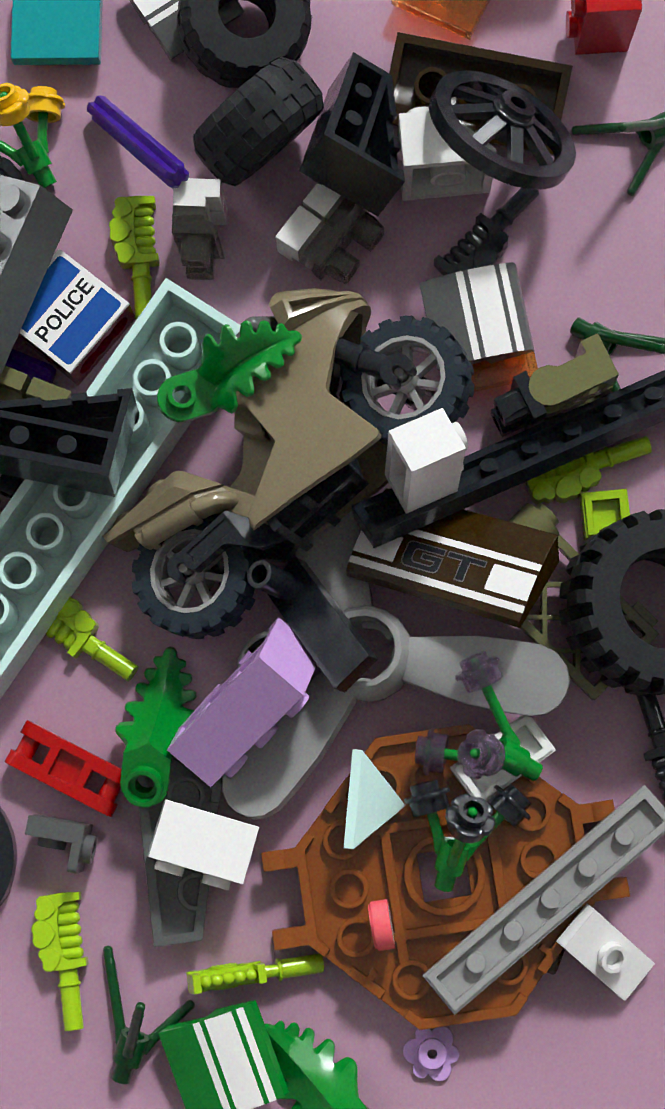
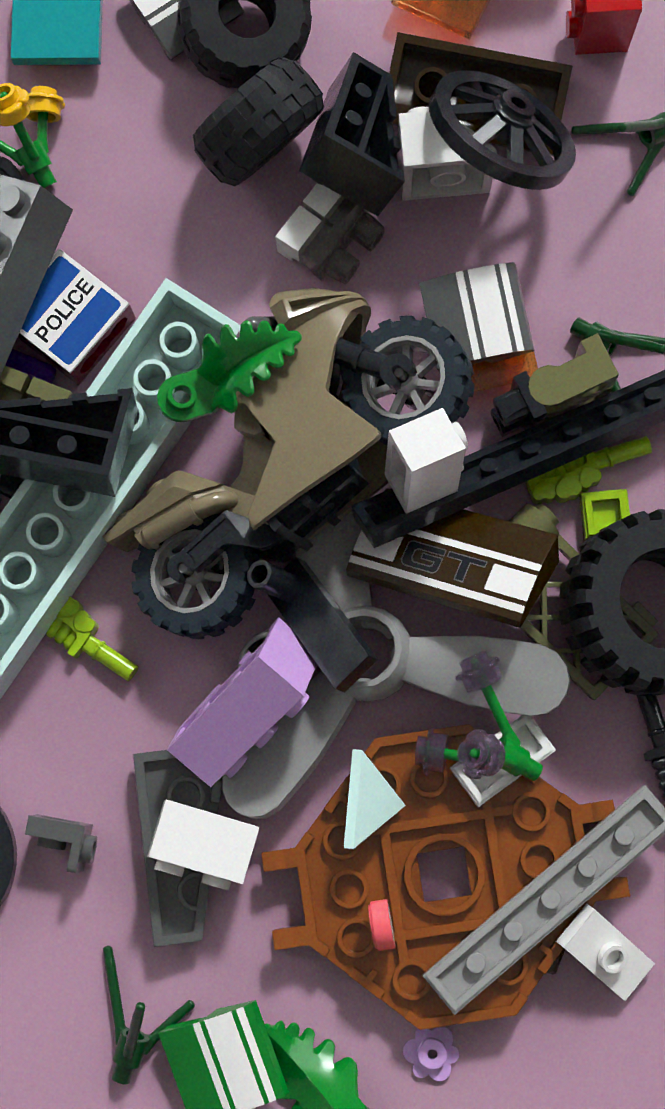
red plate [4,720,122,817] -> none
lime piece [31,892,89,1031] -> none
dark purple axle [87,95,189,188] -> none
lime piece [109,196,160,320] -> none
green plant [115,646,197,807] -> none
clear smoke hips [172,178,228,280] -> none
lime piece [186,953,324,994] -> none
black plant [404,779,532,892] -> none
black piece [434,188,539,275] -> none

